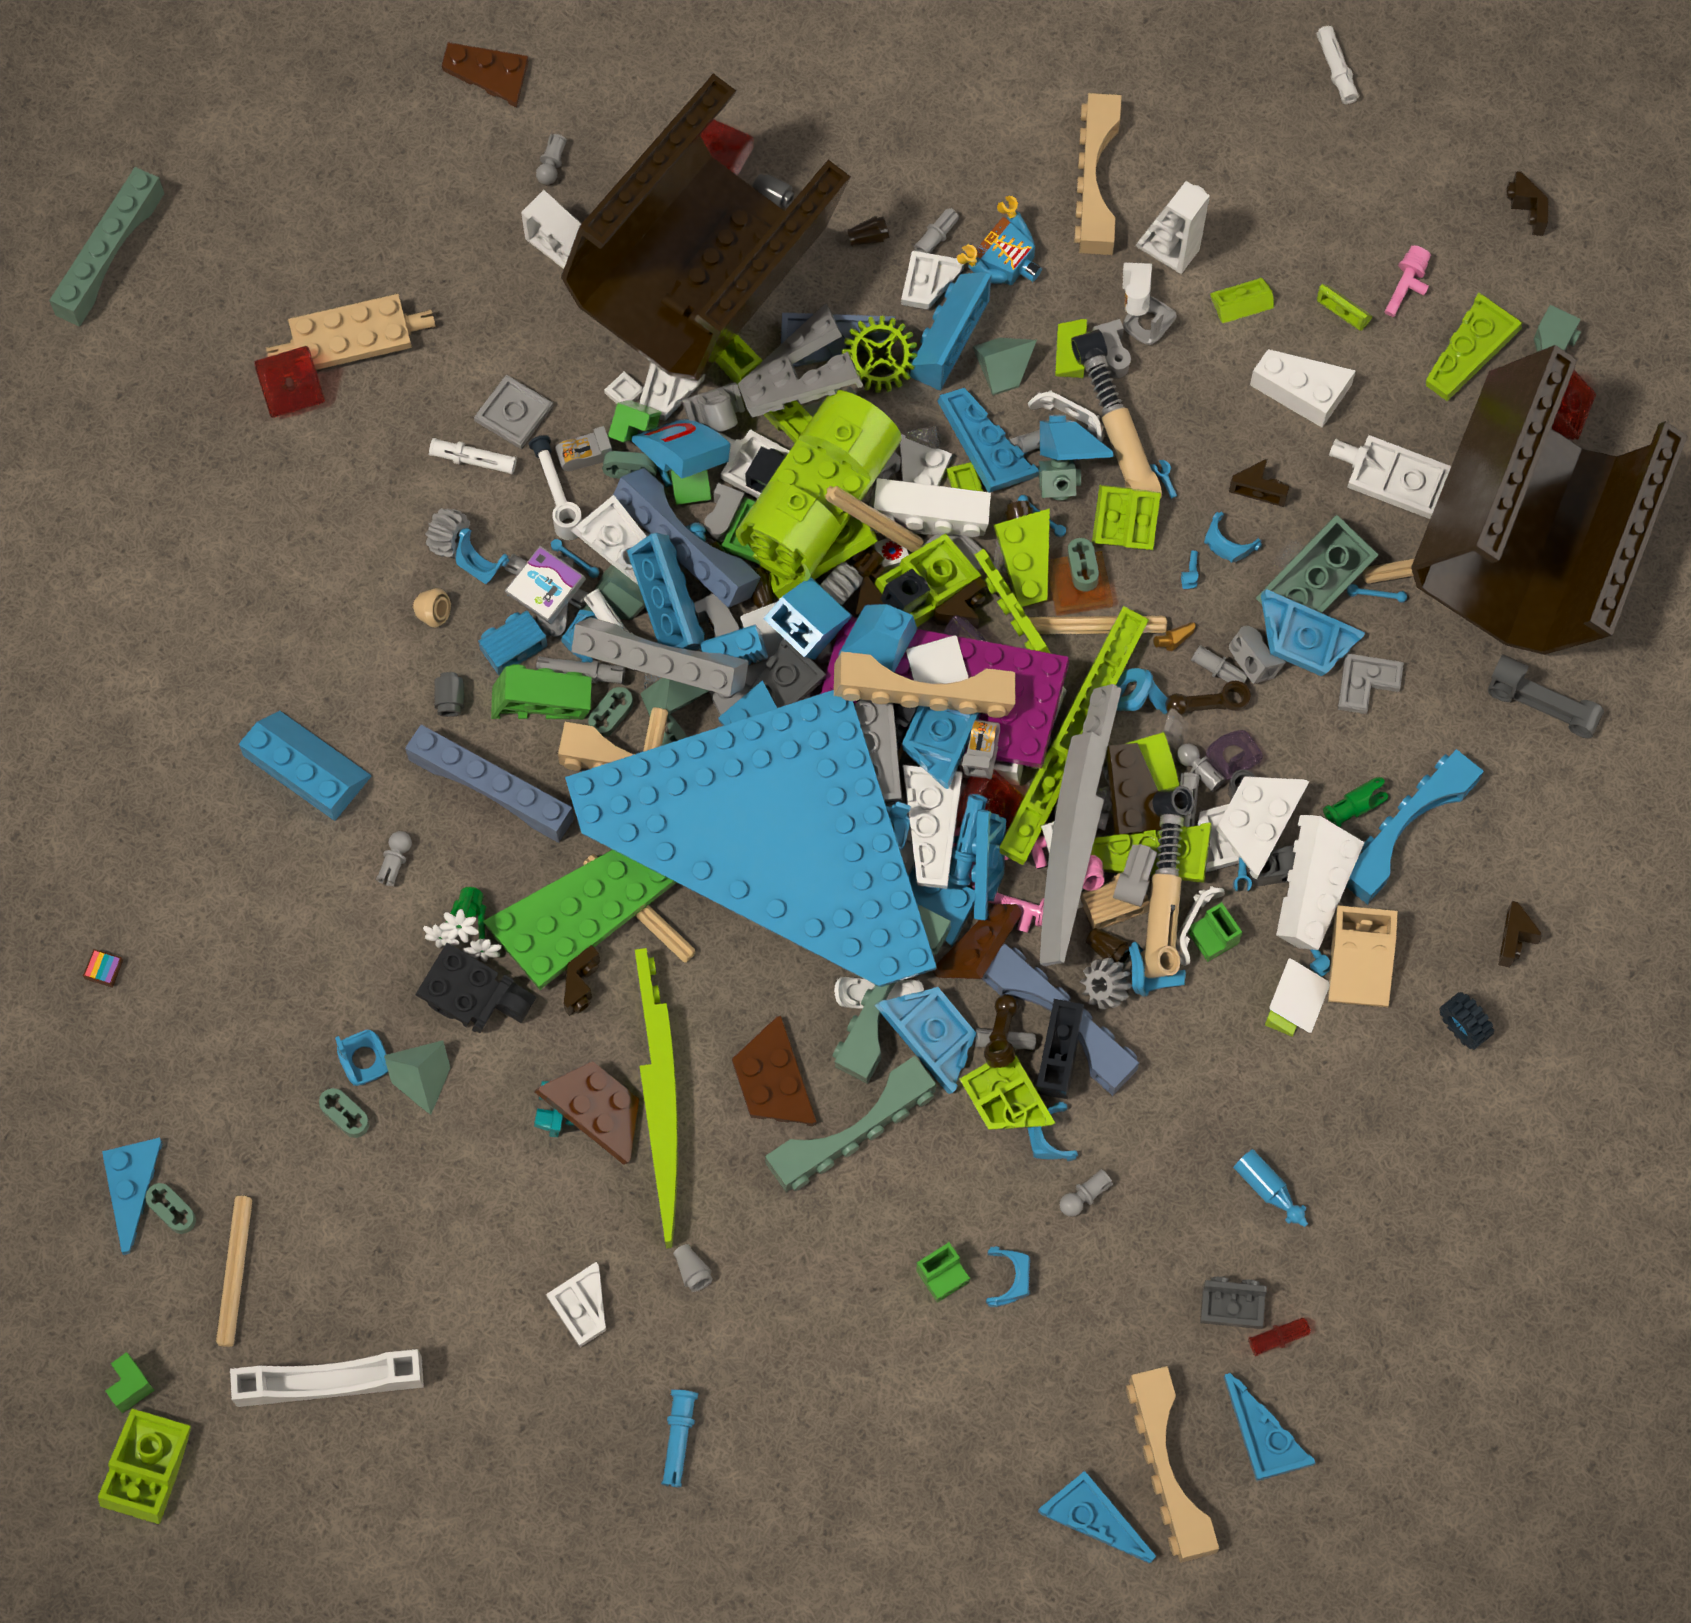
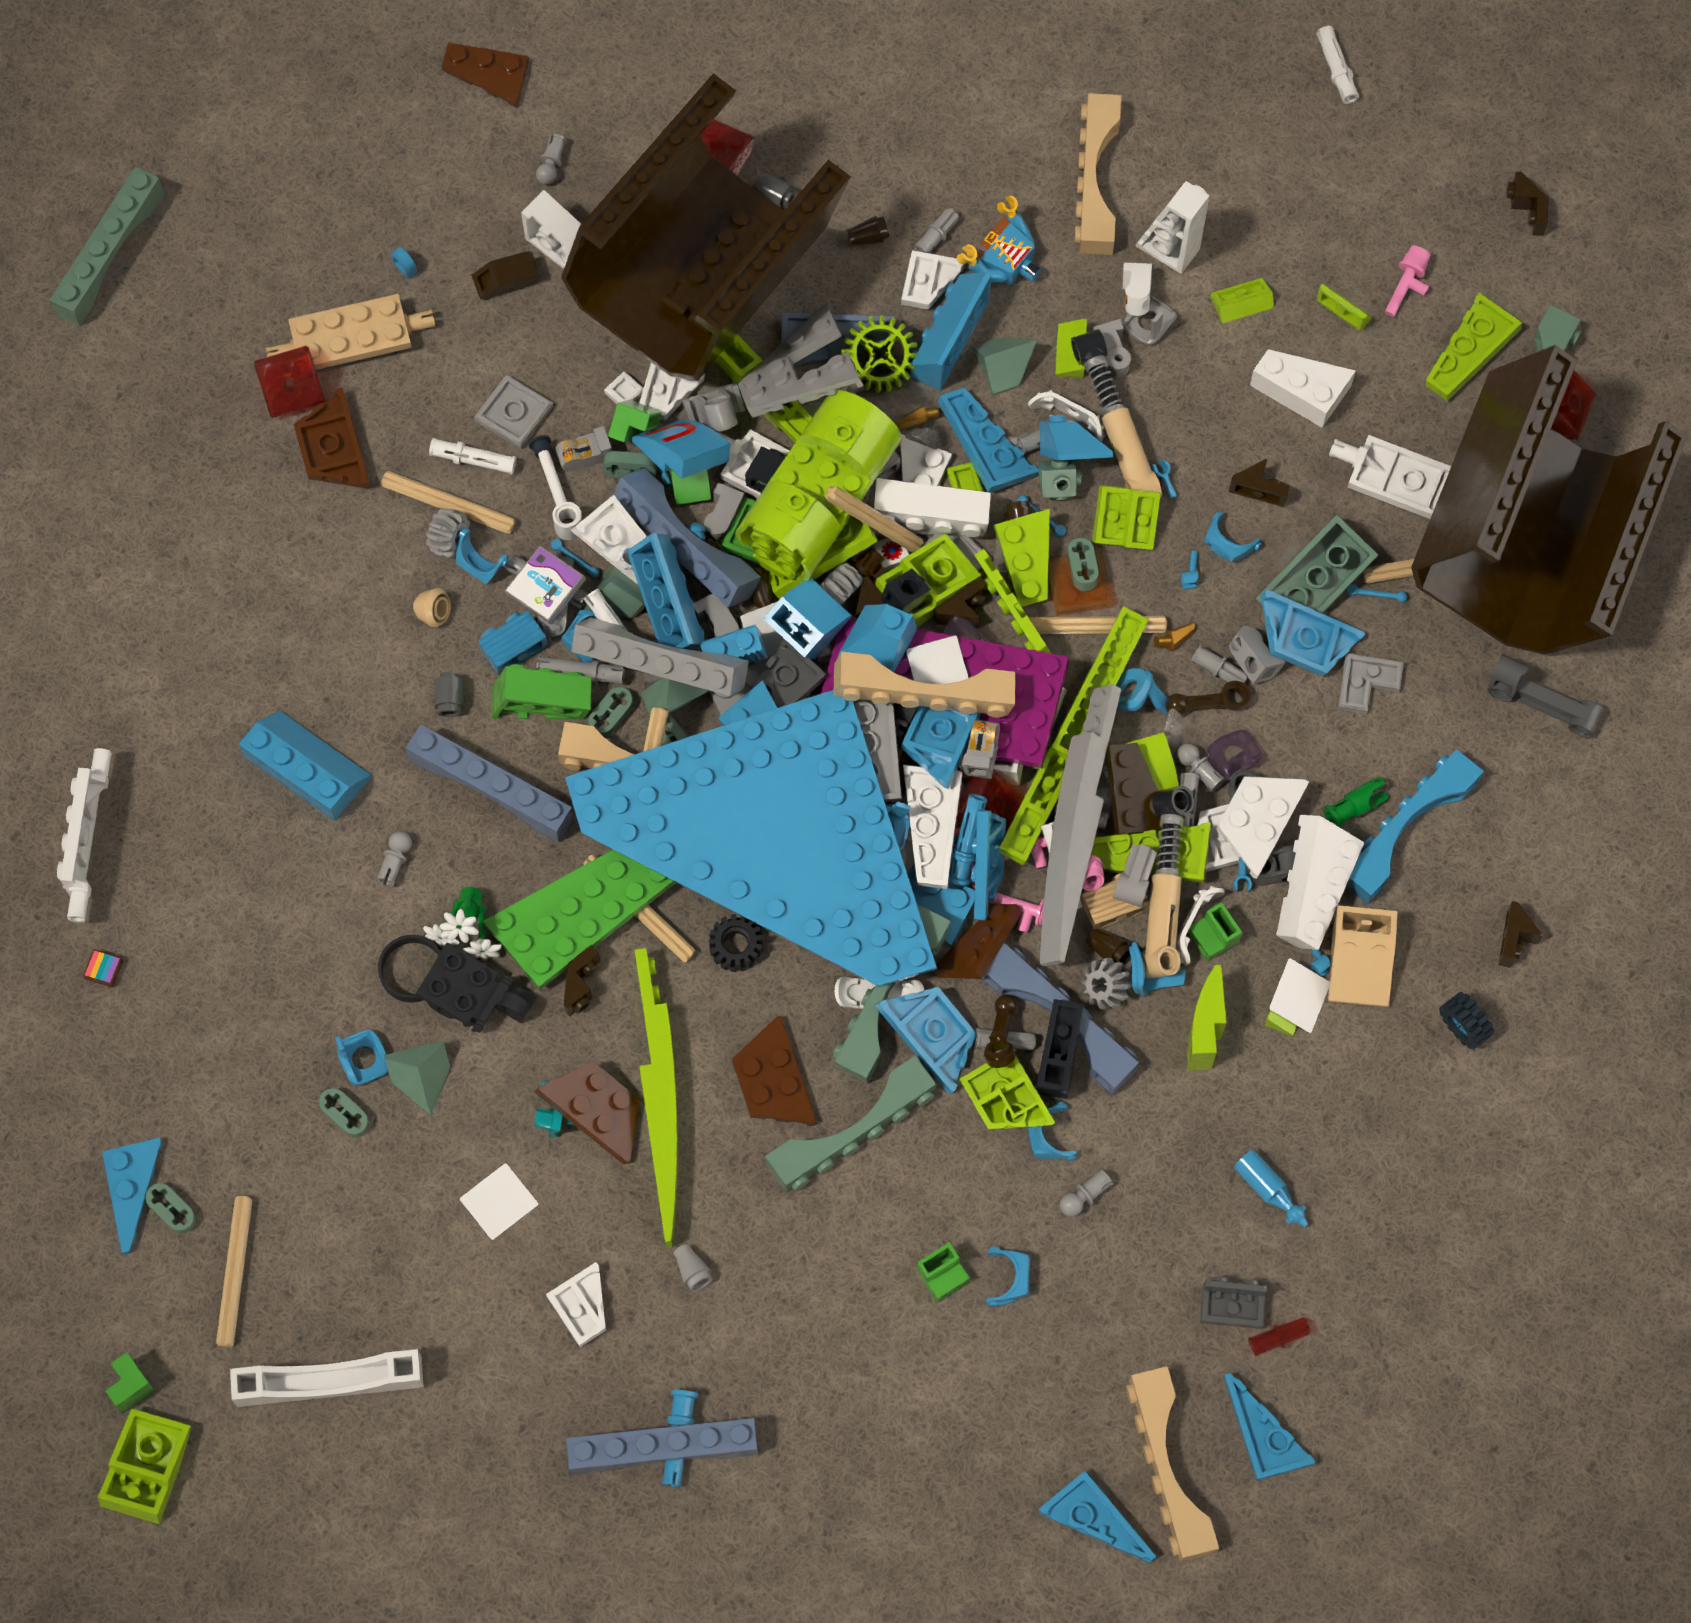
none -> white plate [57,748,112,922]
none -> reddish brown wing [294,387,370,488]
none -> black tyre [378,935,441,1003]
none -> tan axle [382,471,515,534]
none -> dark azure tile [391,247,418,279]
none -> white sticker [460,1164,538,1240]
none -> dark brown slope [471,251,541,300]
none -> sand blue arch [566,1418,758,1475]
none -> black tyre [709,914,763,972]
none -> pearl gold bar [895,406,939,430]
none -> lime slope [1187,965,1226,1070]

